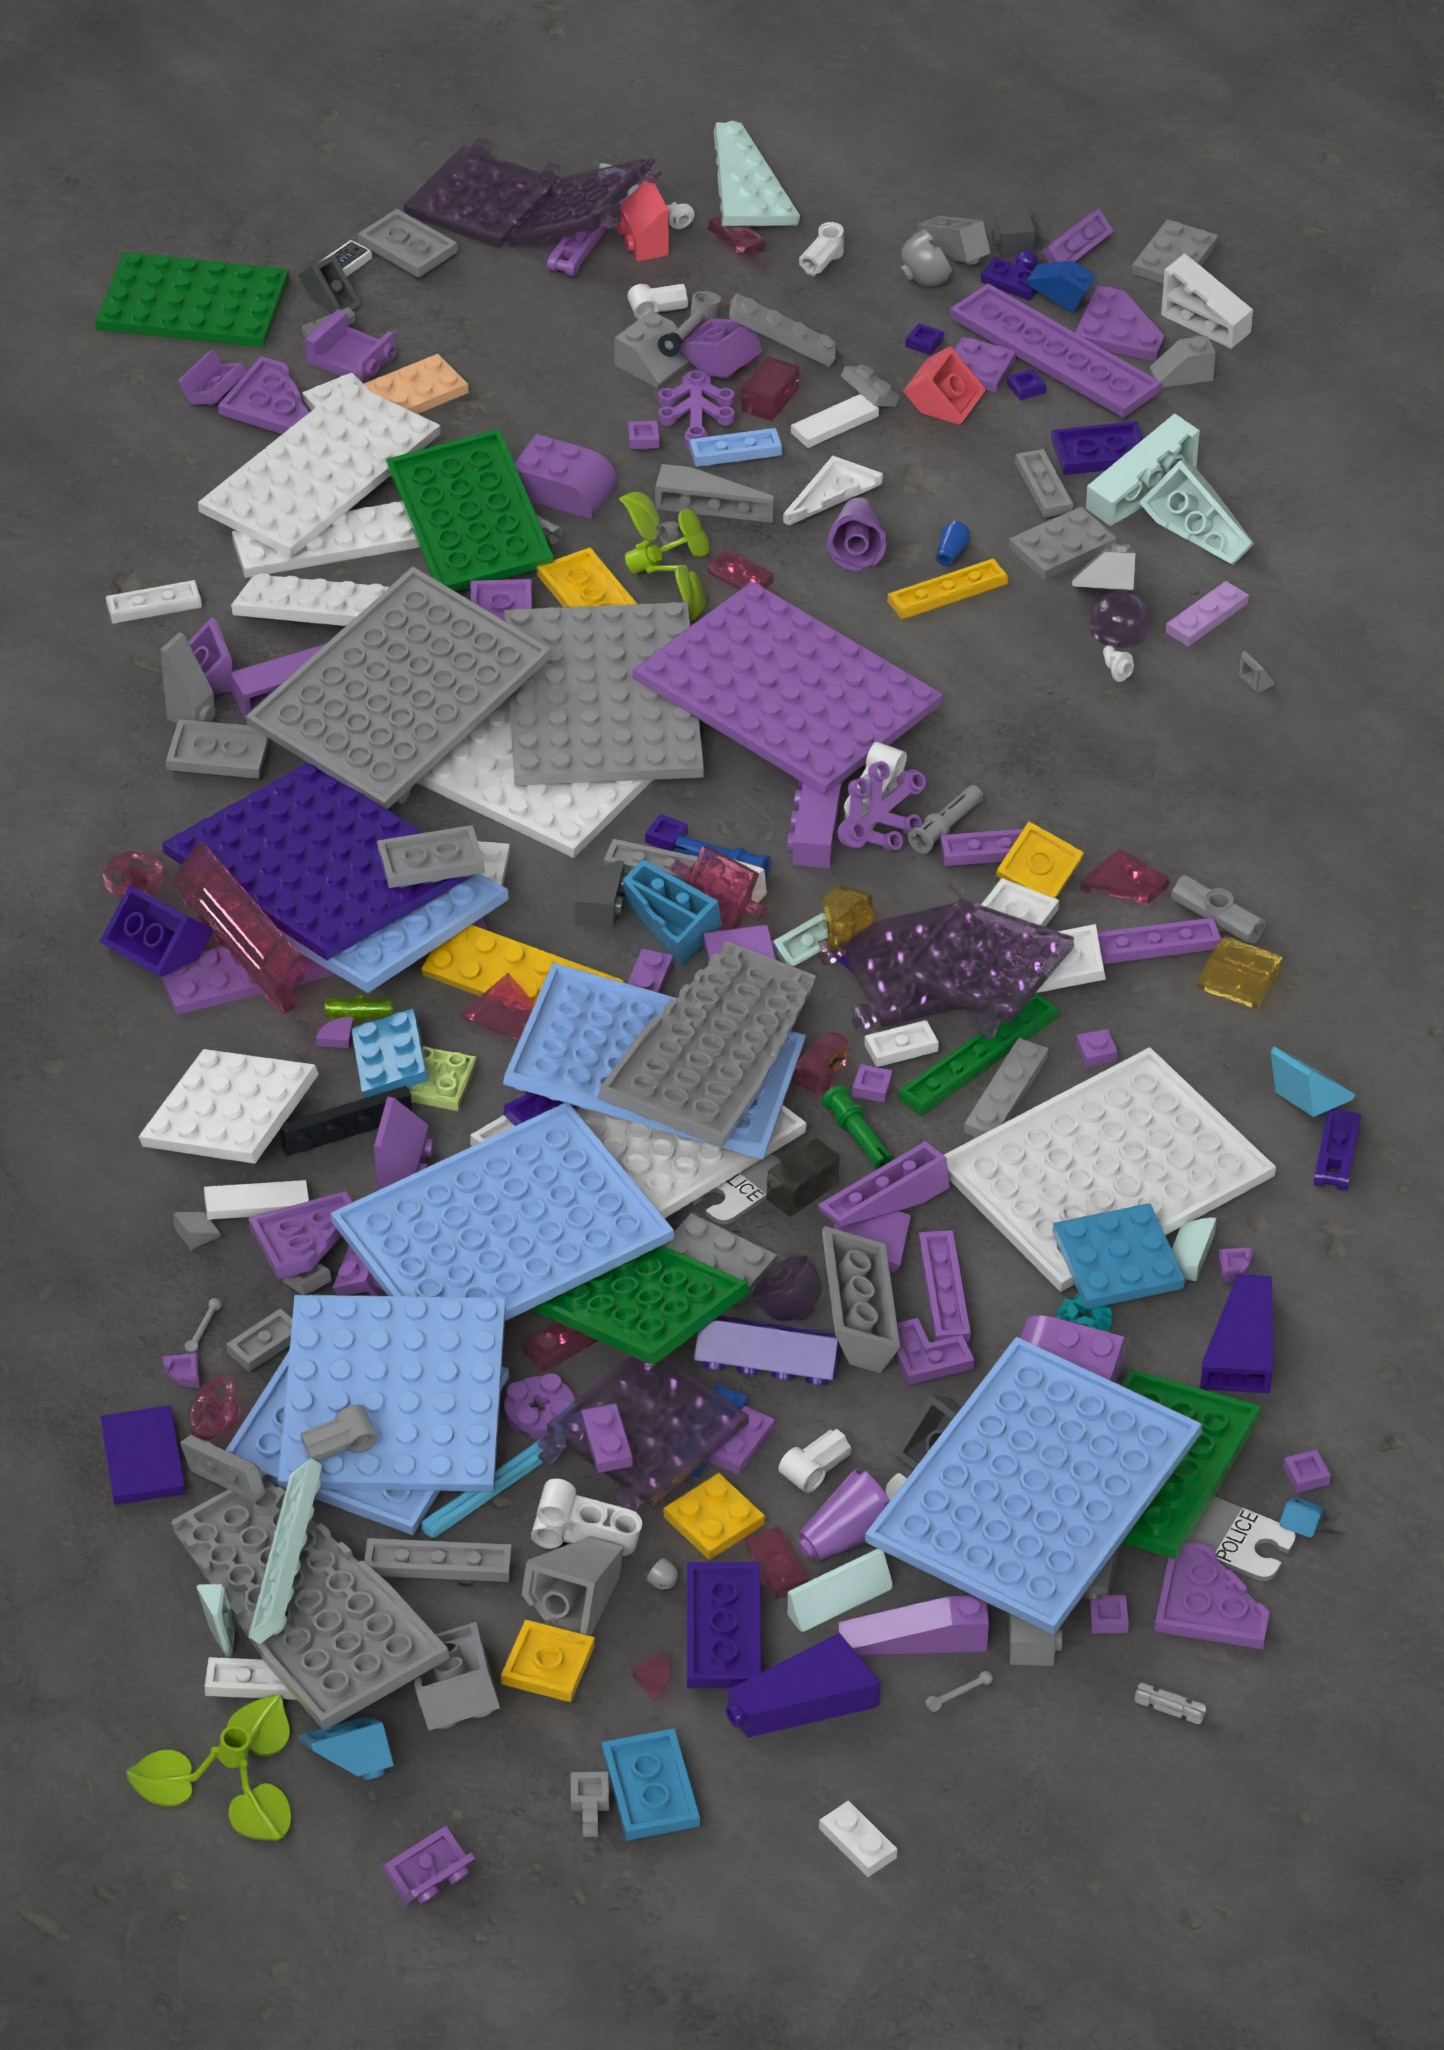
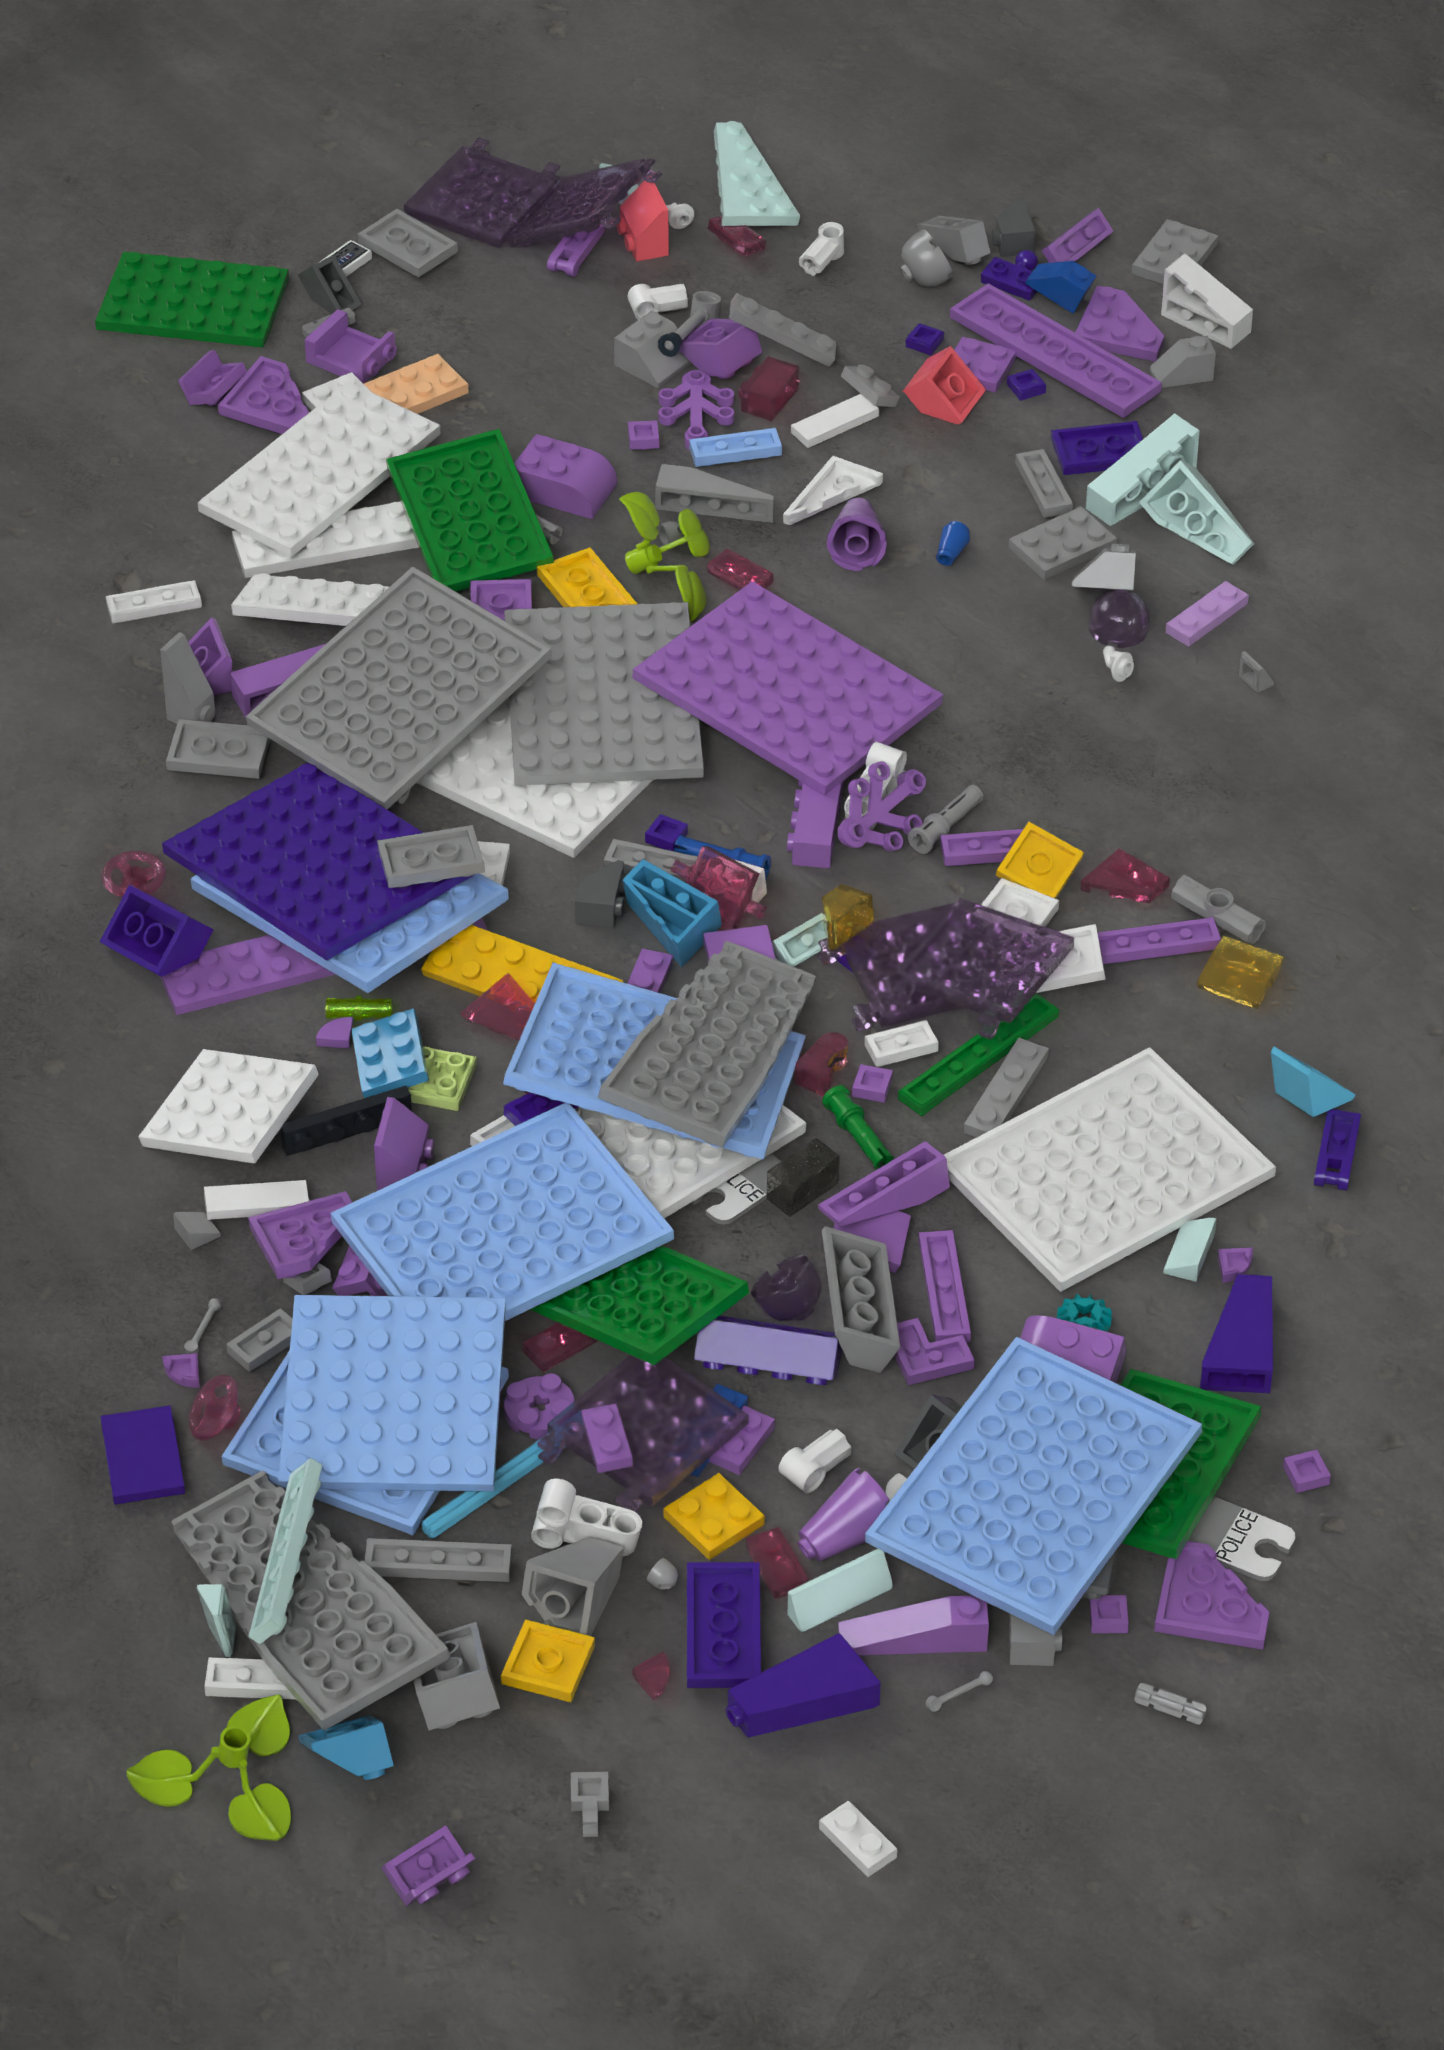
clear pink slope [171,842,305,1014] -> none
light grey plate [180,1435,266,1502] -> none
light grey piece [300,1405,378,1462] -> none
dark azure plate [602,1728,700,1841] -> none
light grey plate [663,1213,777,1307] -> none
yellow tile [887,558,1008,620] -> none
dark azure plate [1052,1203,1185,1309] -> none
medium lavender plate [1076,1029,1118,1067] -> none
dark azure slope [1280,1496,1326,1537] -> none

